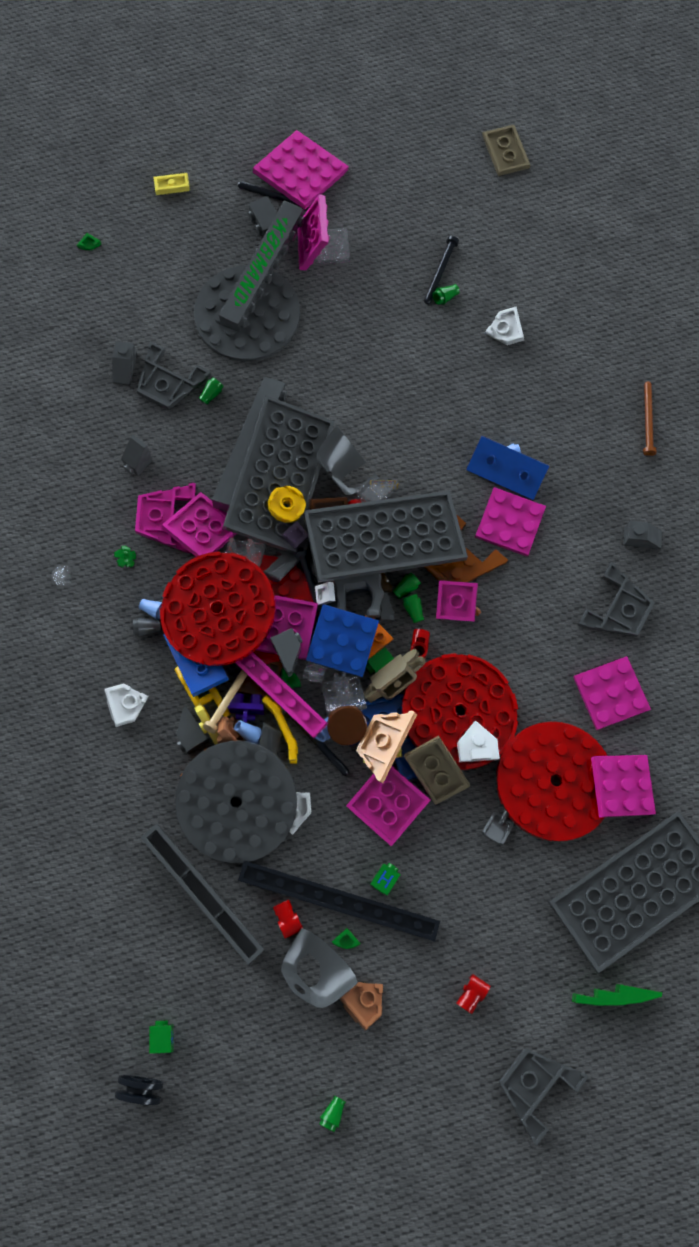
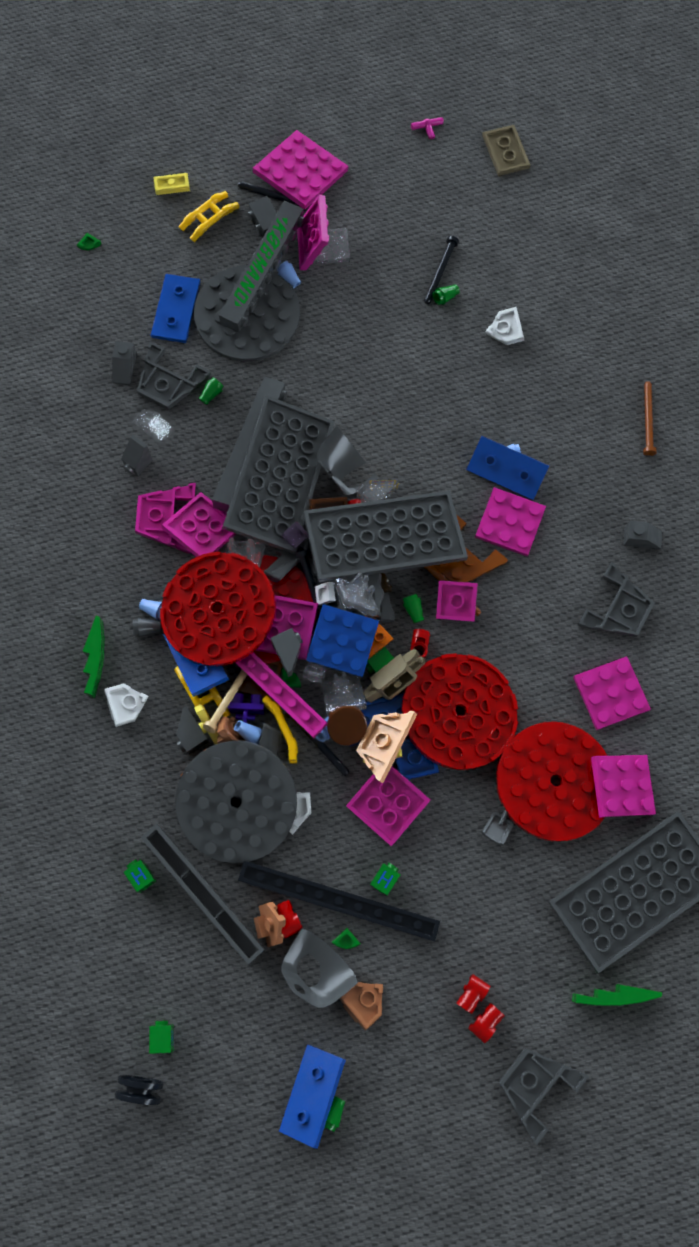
clear plate [52,566,72,586] -> none
green plant [114,545,136,568] -> none
yellow plate [268,486,306,523] -> none
green cone [392,572,421,599] -> none
dark tan tile [404,736,470,805] -> none
white plate [457,721,500,762] -> none
none -> green slope [83,616,105,698]
none -> green brick [124,859,157,893]
none -> clear slope [132,409,172,441]
none -> blue plate [151,274,200,343]
none -> yellow piece [178,191,239,242]
none -> nougat plate [254,902,286,947]
none -> light blue cone [277,261,301,289]
none -> blue plate [279,1045,346,1148]
none -> clear plate [333,572,379,616]
none -> dark pink piece [411,117,444,139]
none -> red piece [468,1003,505,1044]

